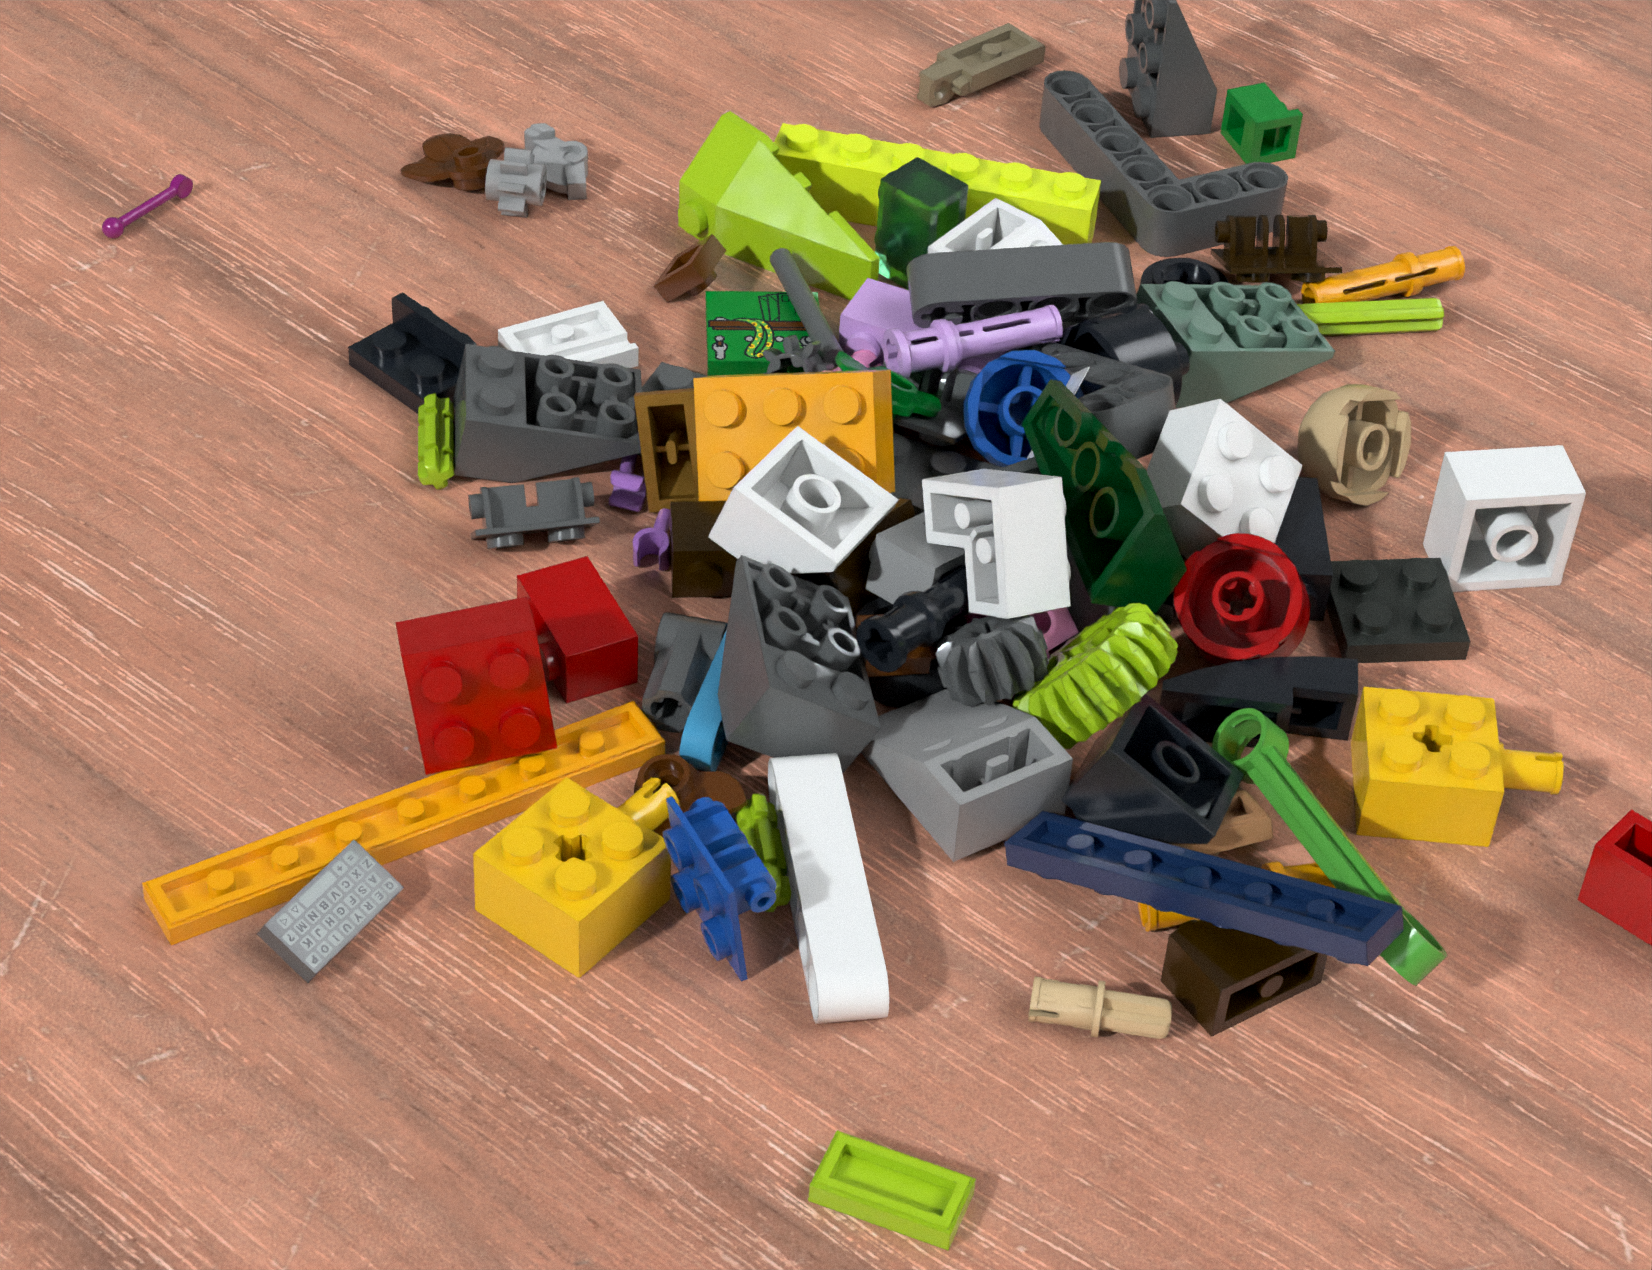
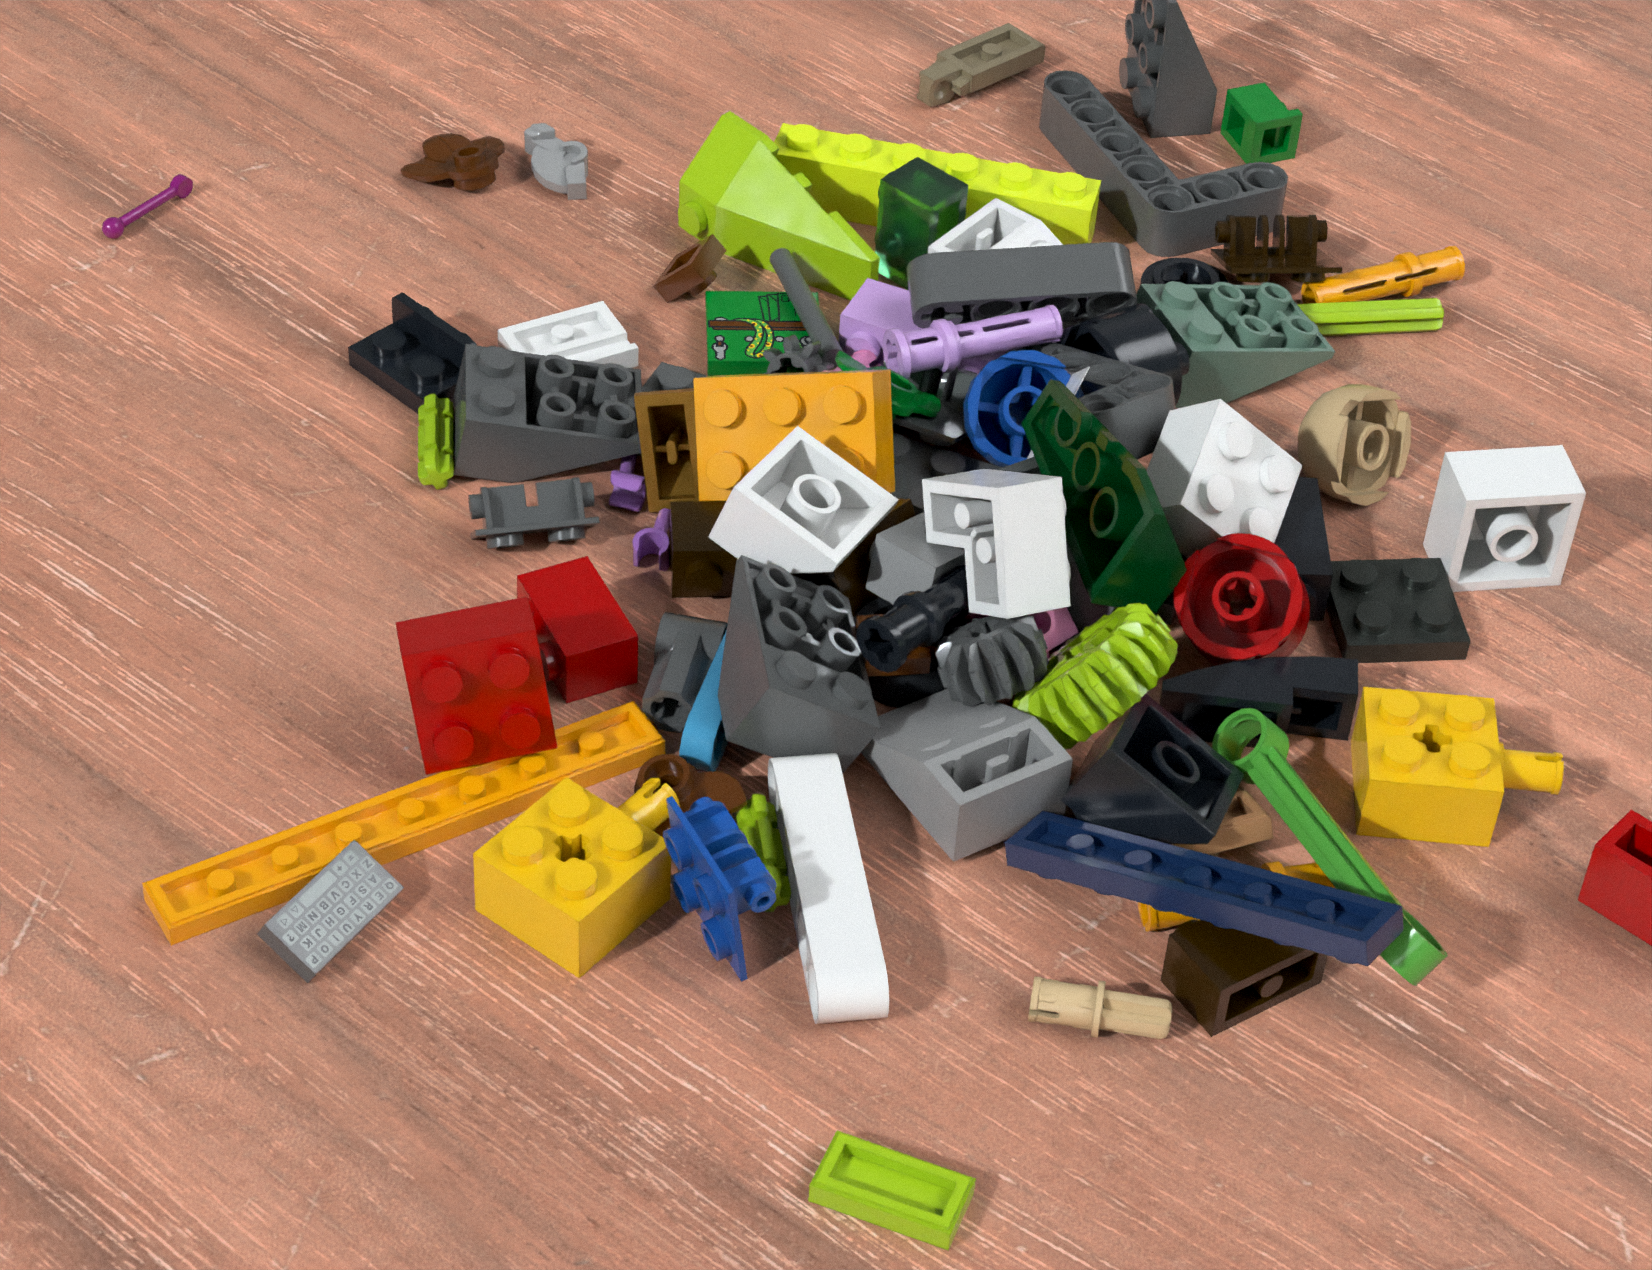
light grey gear [485,147,547,218] -> none

